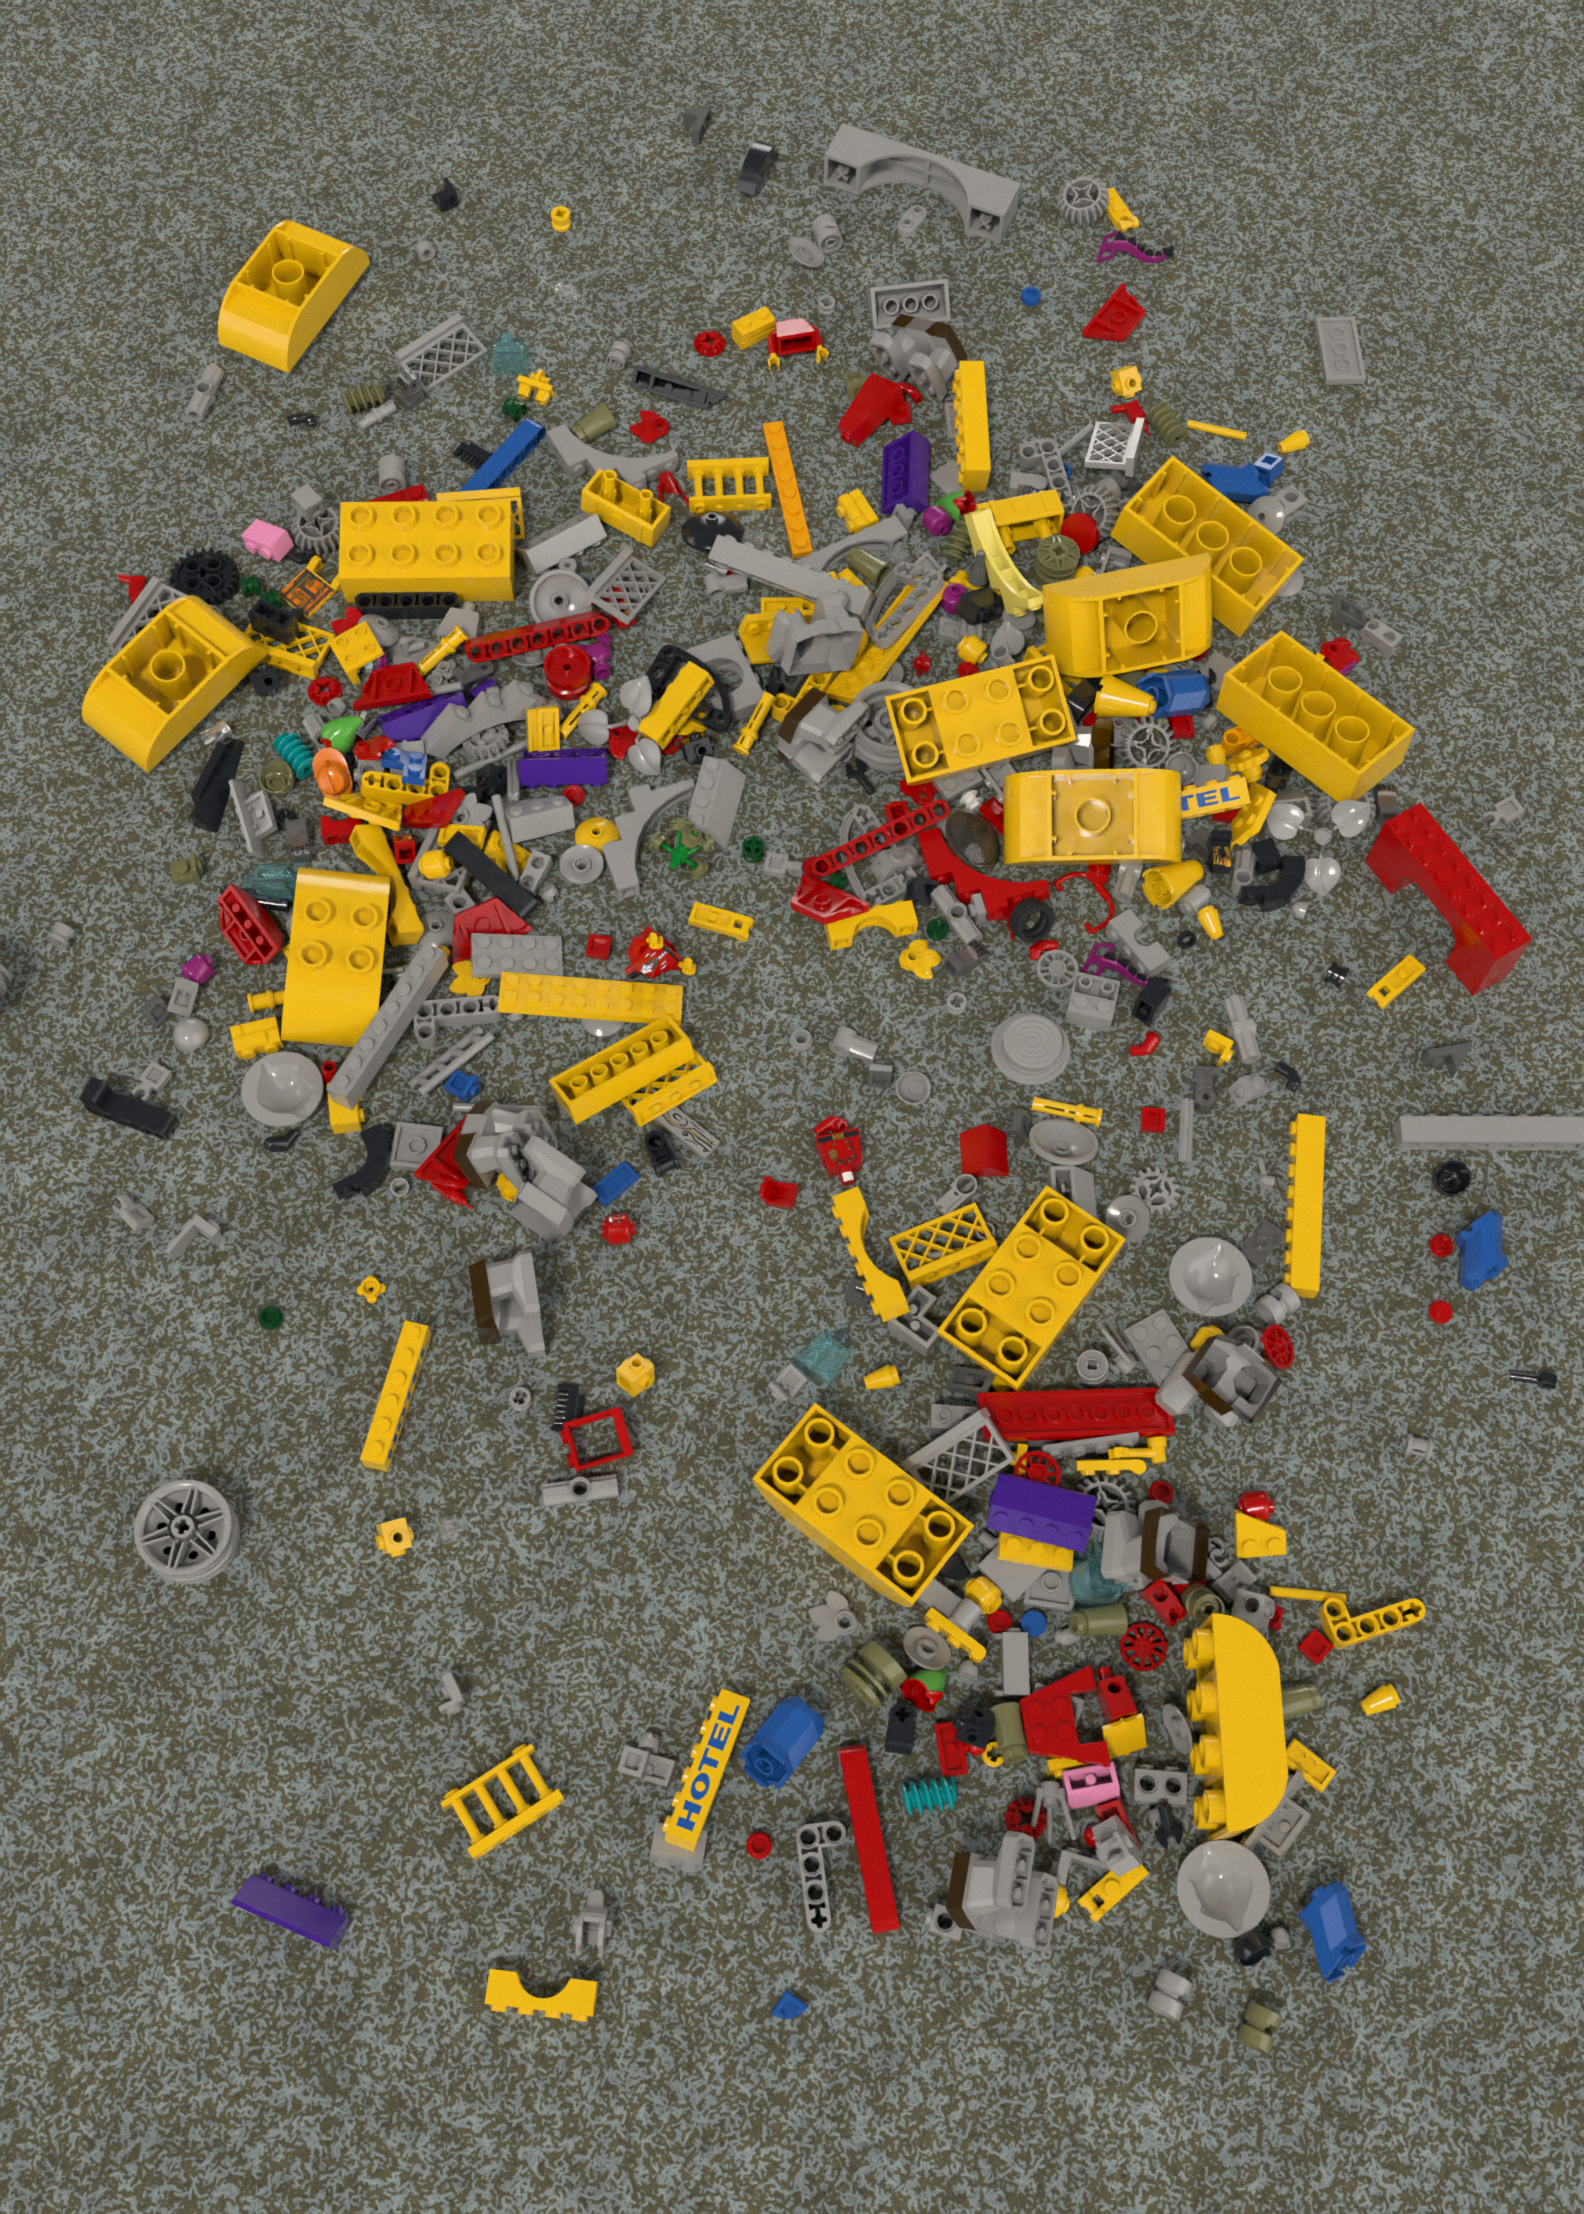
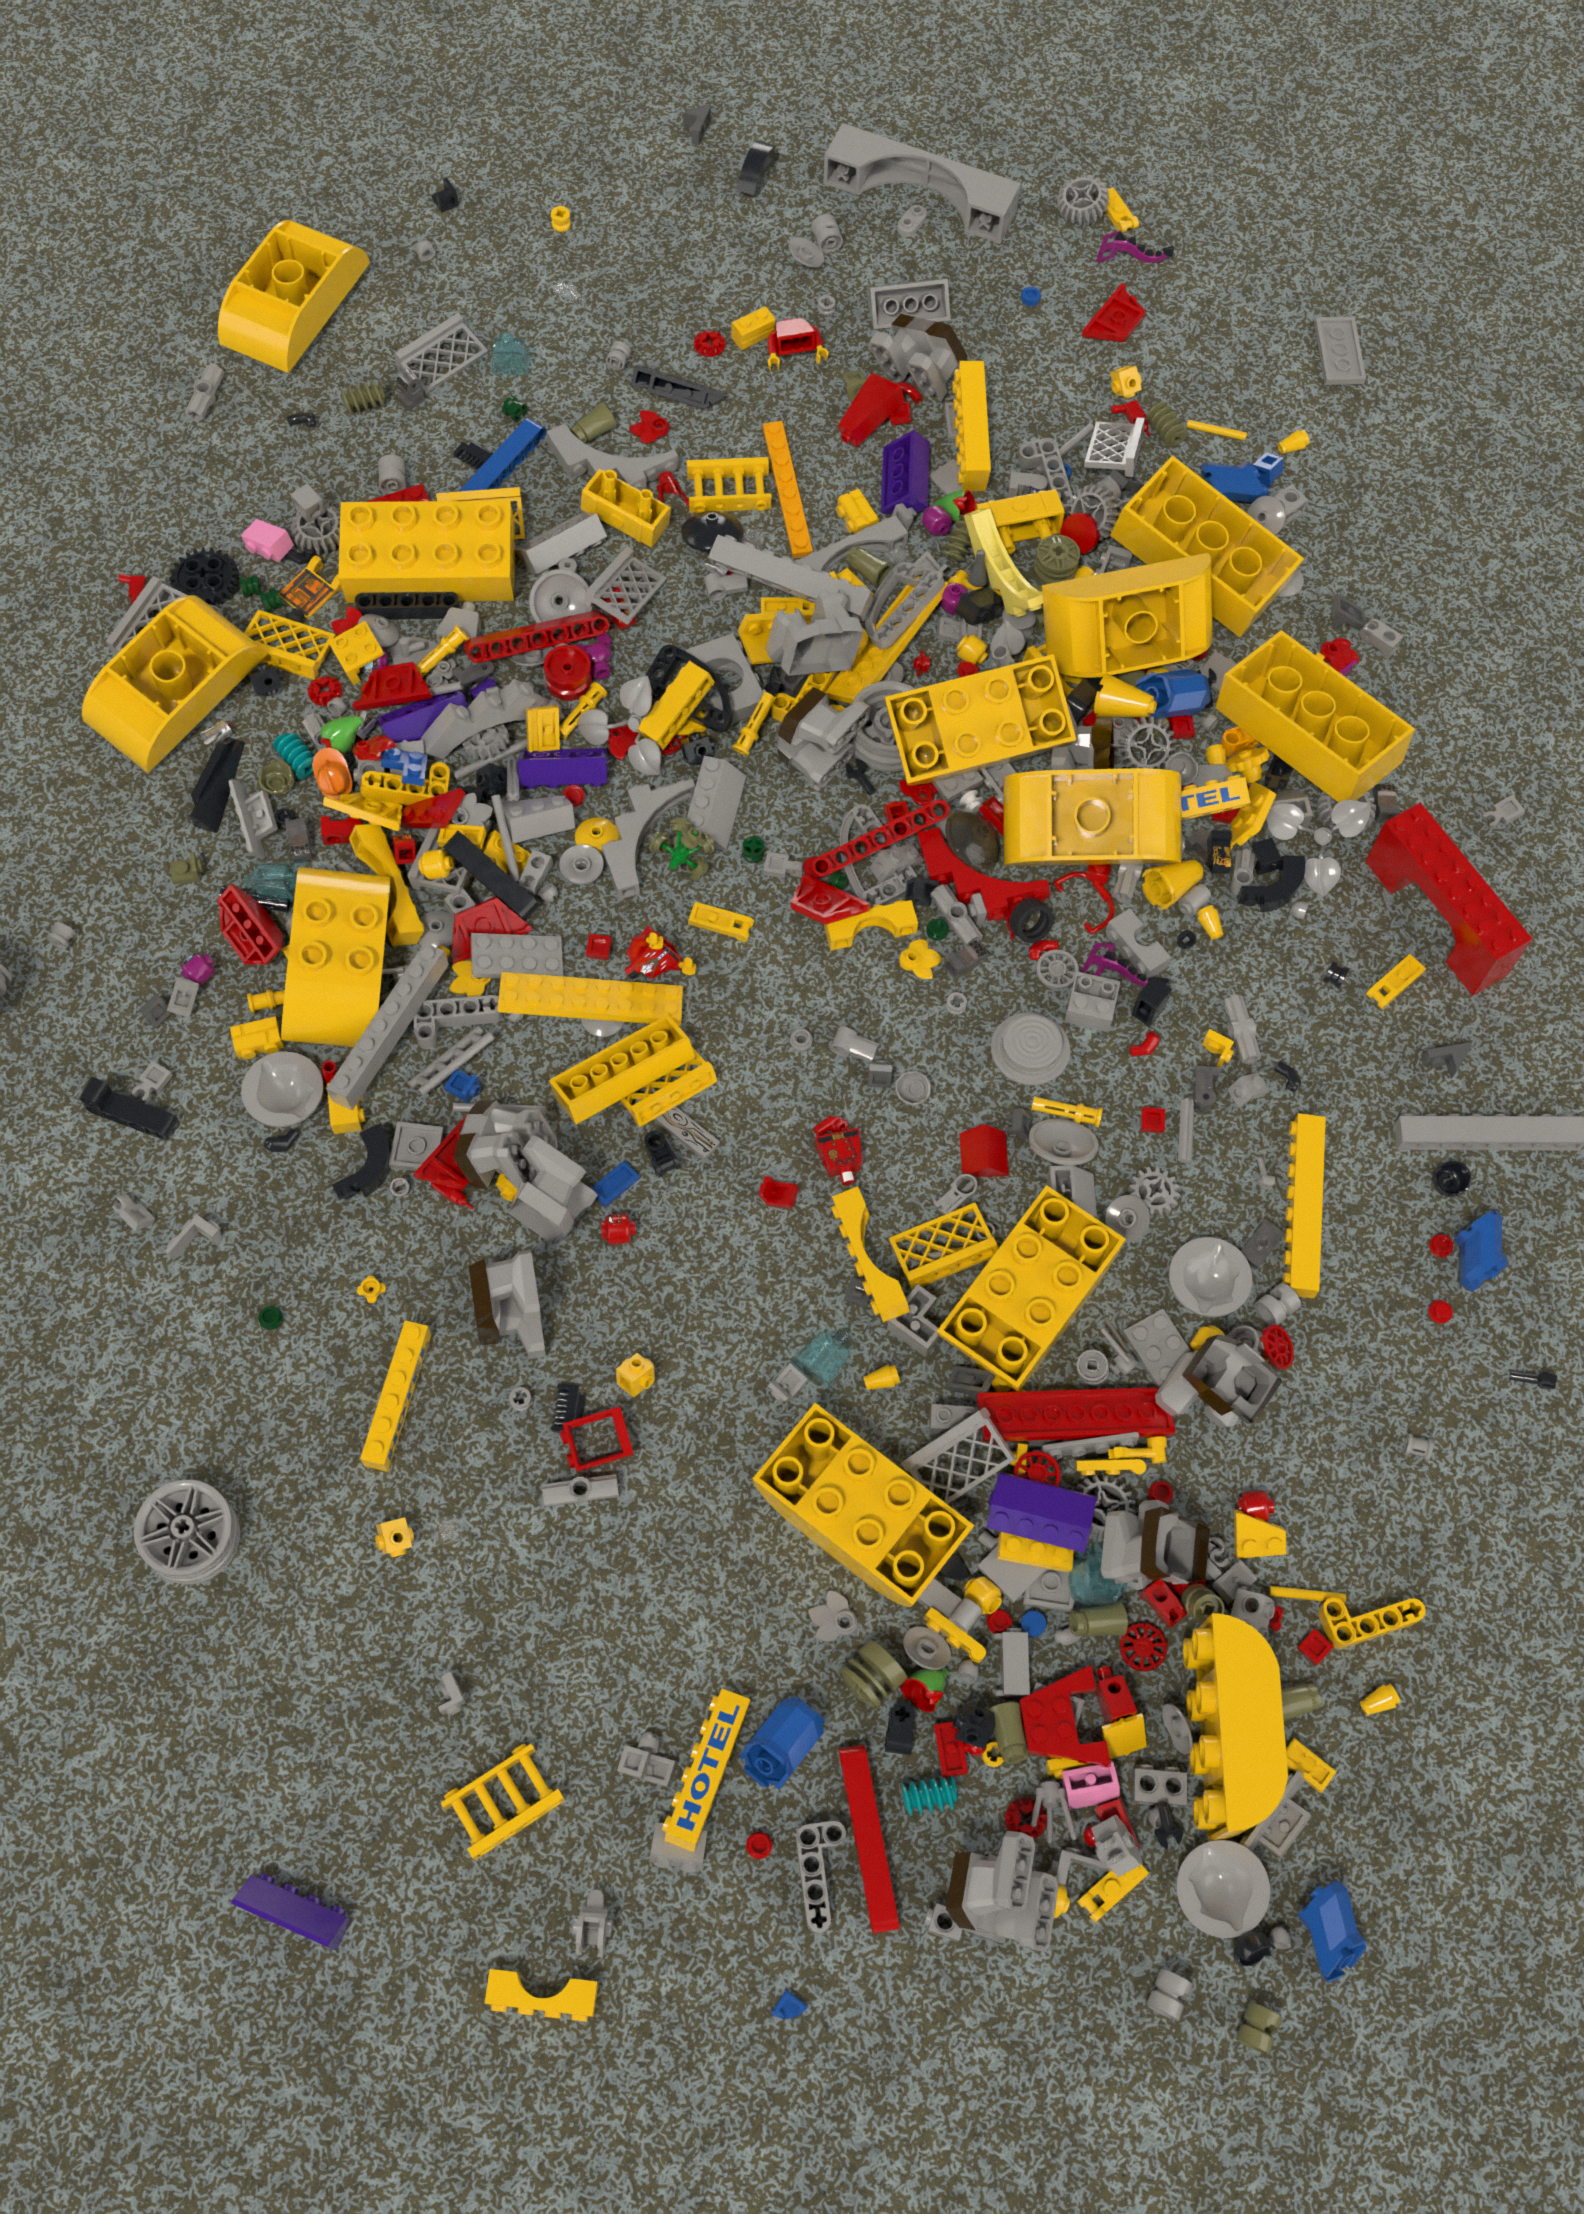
light grey hair [173,1017,209,1054] -> none
black brick [248,599,300,646] -> none
light grey pin [356,400,397,431] -> none
yellow hips [517,369,556,406] -> none

